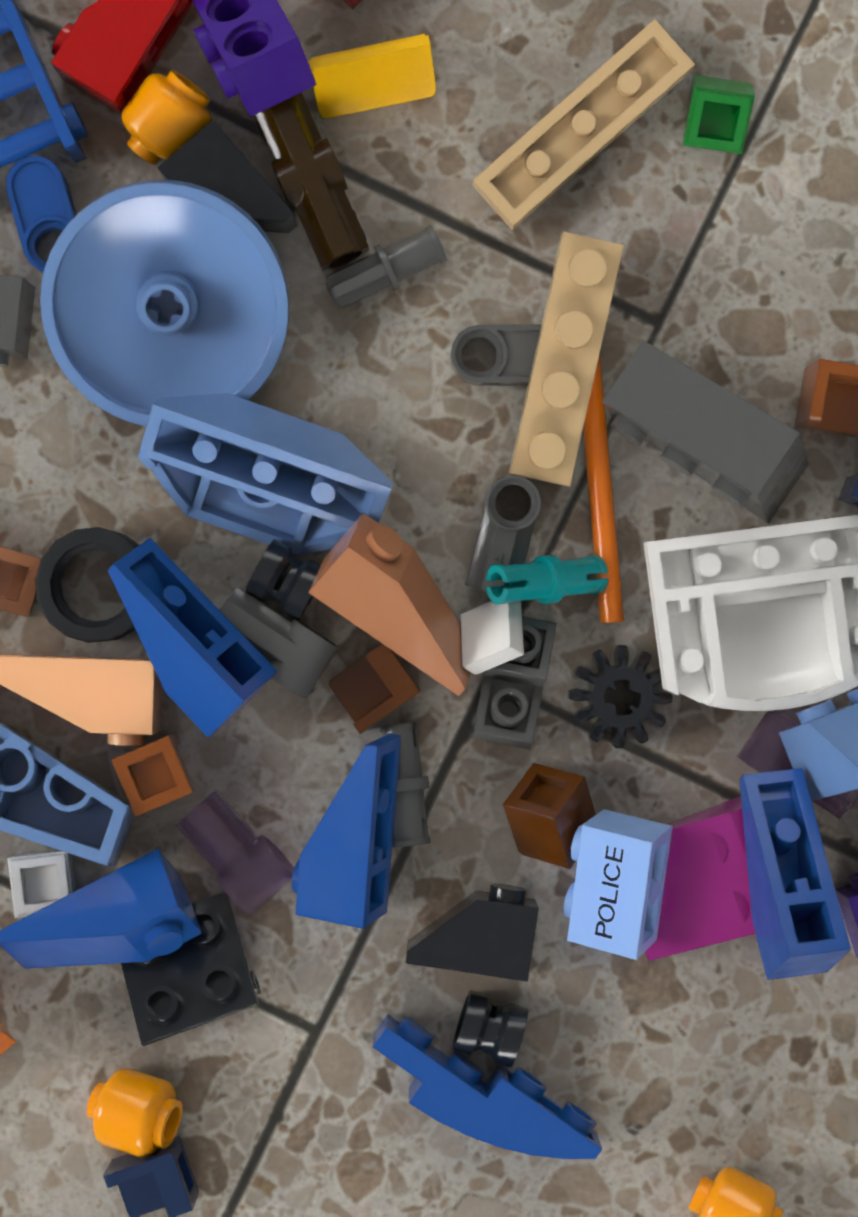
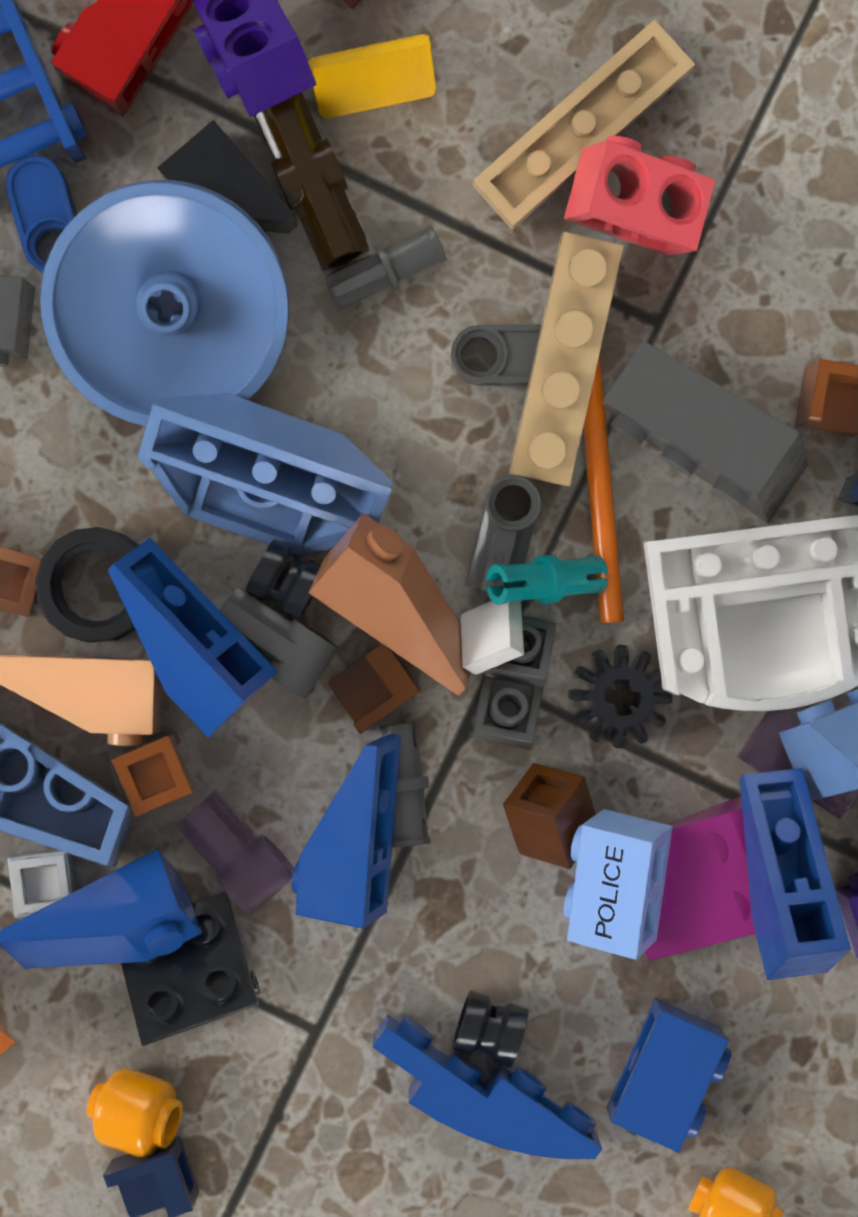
light orange head [121,70,213,166] -> none
black slope [406,883,539,982] -> none
green slope [683,75,755,154] -> none
none -> coral brick [564,136,716,256]
none -> blue brick [606,998,731,1153]

